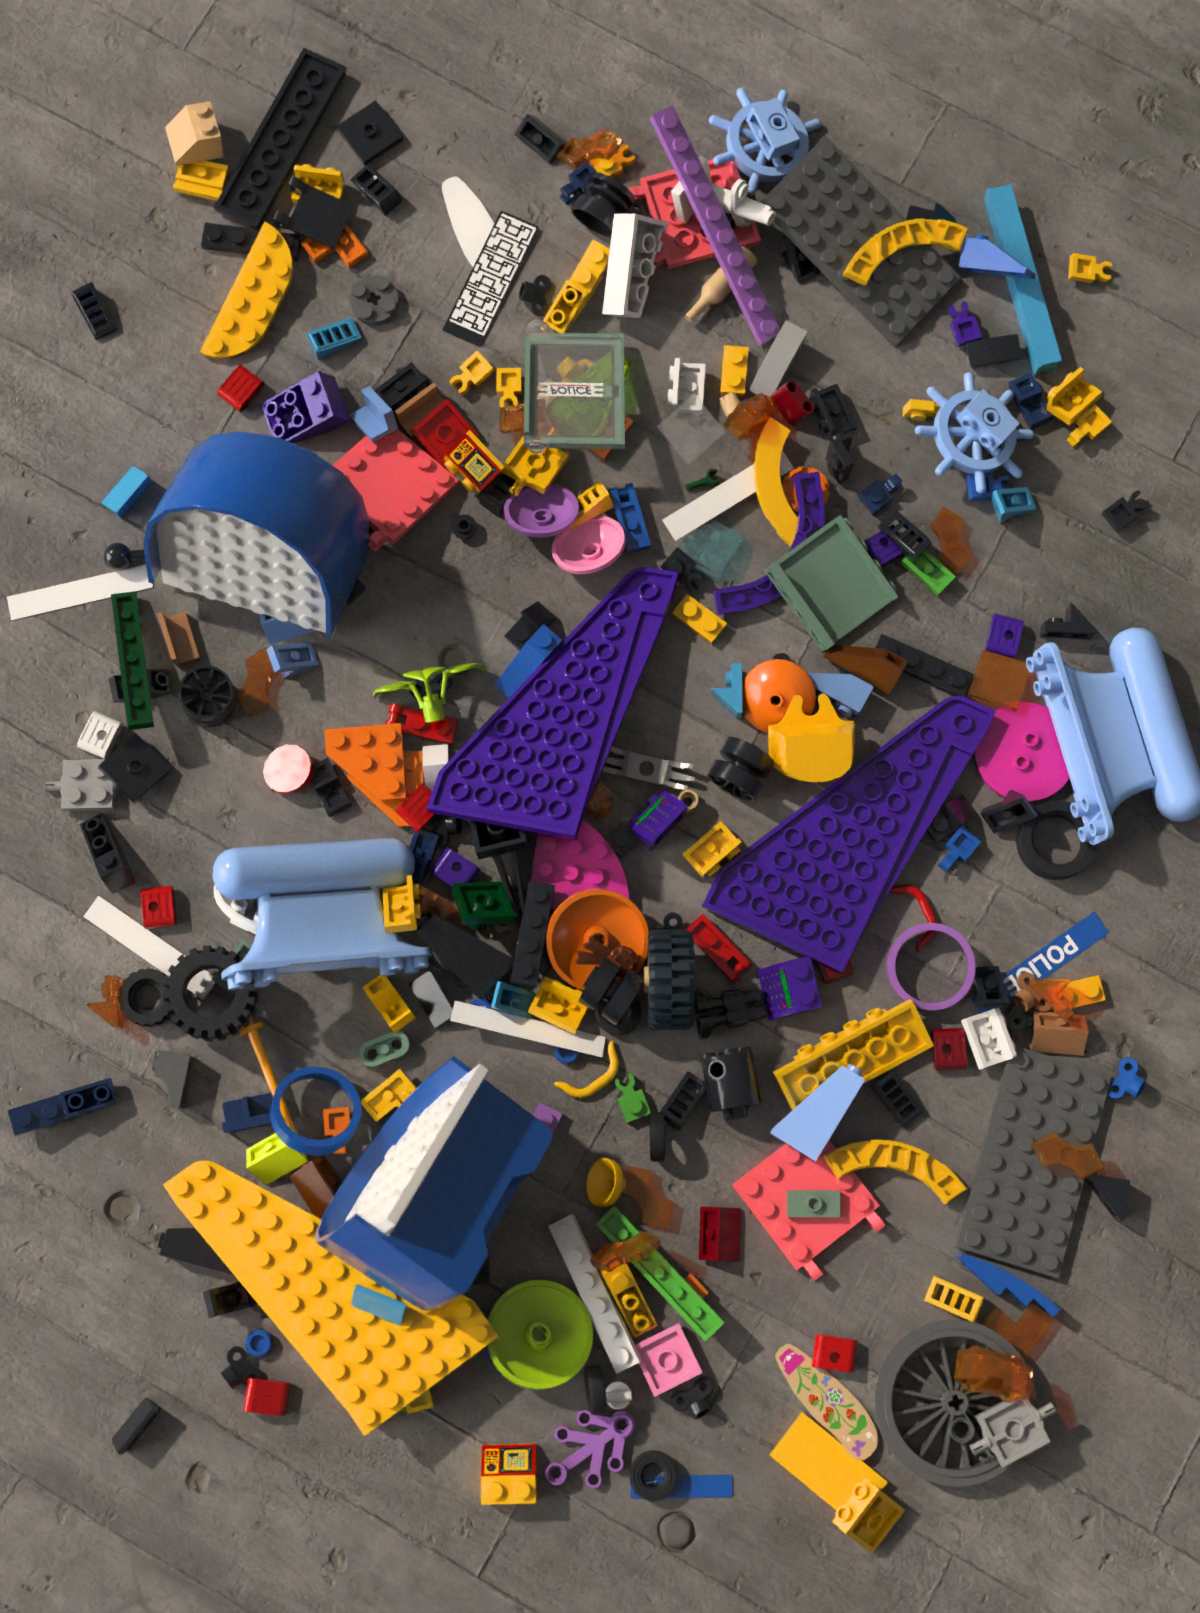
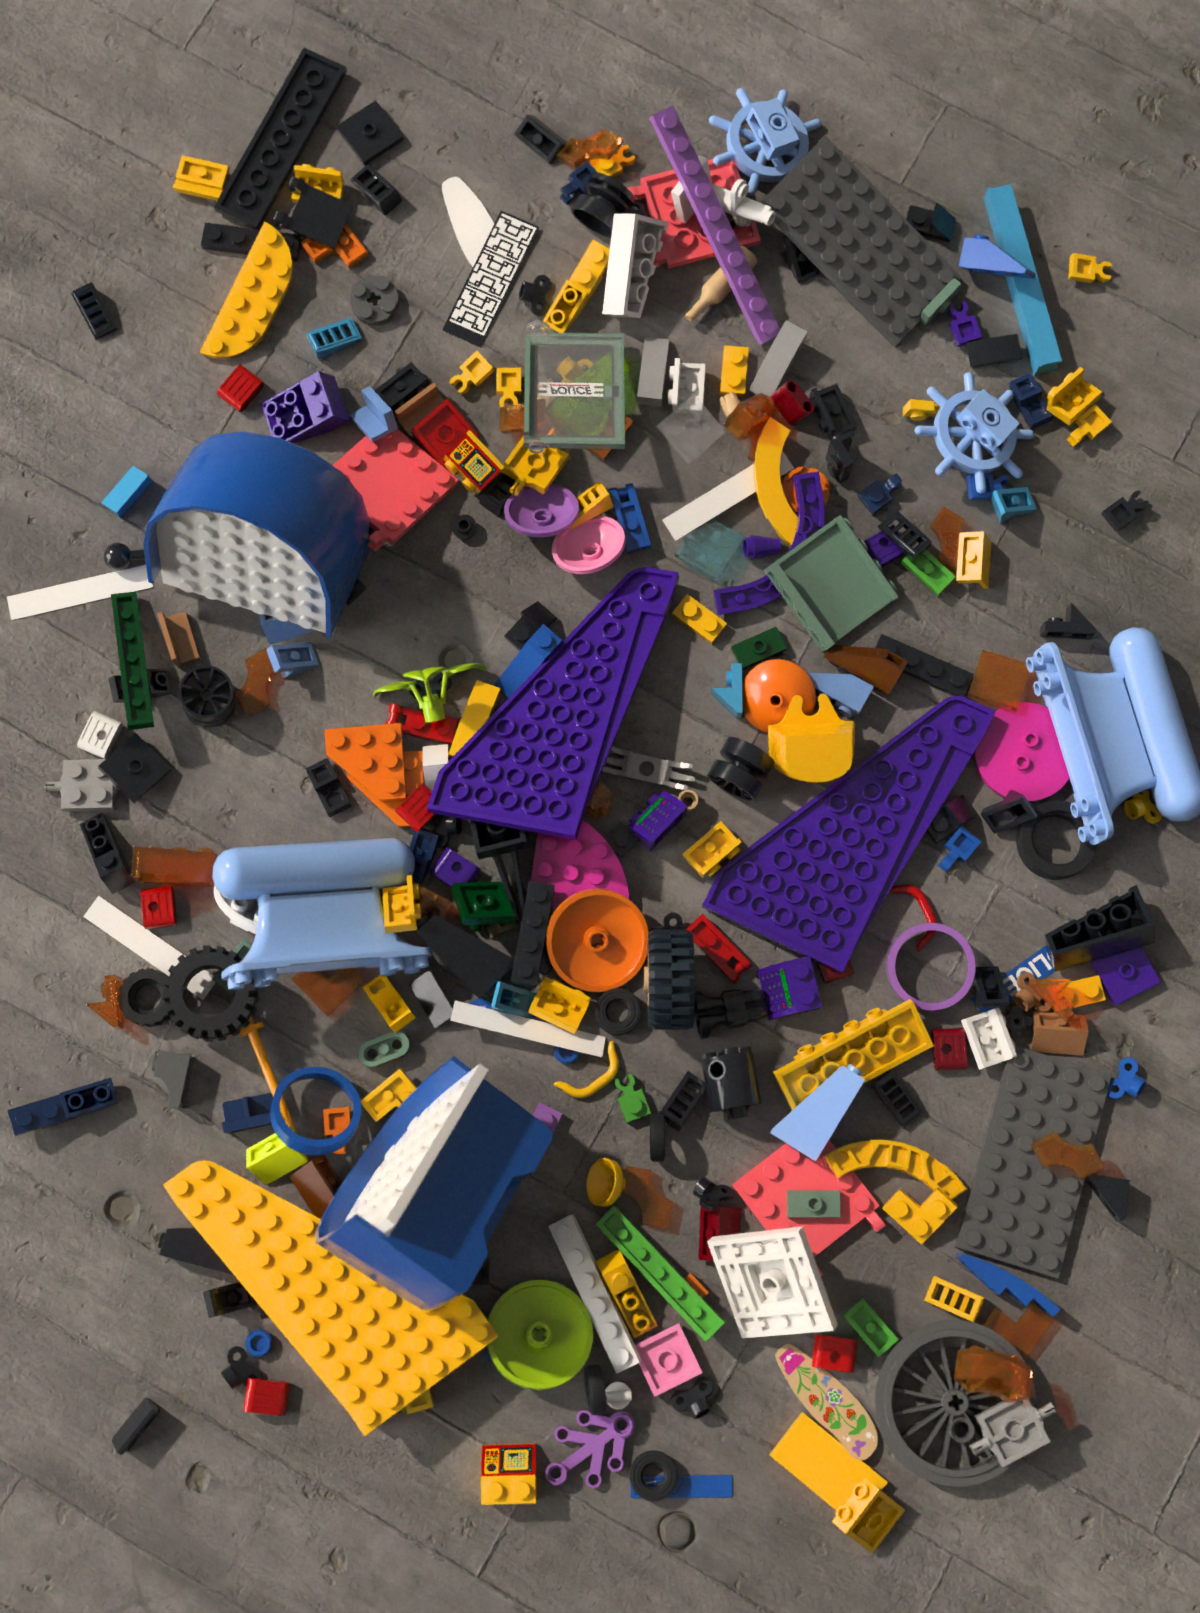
tan slope [165,101,223,166] -> none
tile [263,745,314,795] -> none
dark azure slope [351,1285,408,1325] -> none
copper piece [576,936,639,978] -> none
black wheel [578,955,644,1025] -> none
clear orange tile [589,1231,661,1272] -> none
black plate [660,547,707,592] -> none
dark green hand [685,469,720,491] -> none
yellow tile [843,218,969,286] -> none
dark purple piece [985,613,1024,659] -> none
none -> clear orange wedge [131,846,219,887]
none -> clear orange tile [292,968,365,1017]
none -> yellow slope [448,680,500,757]
none -> light grey slope [637,337,670,406]
none -> black piece [693,1177,734,1210]
none -> white piece [707,1226,838,1338]
none -> dark green plate [731,626,787,670]
none -> dark purple cone [743,535,781,560]
none -> bright green plate [842,1298,899,1357]
none -> yellow plate [882,1187,958,1245]
none -> sand green plate [919,278,961,327]
none -> yellow panel [956,531,991,589]
none -> black wedge [1045,885,1155,972]
none -> dark purple plate [1090,947,1161,1006]
none -> yellow piece [1124,789,1162,824]

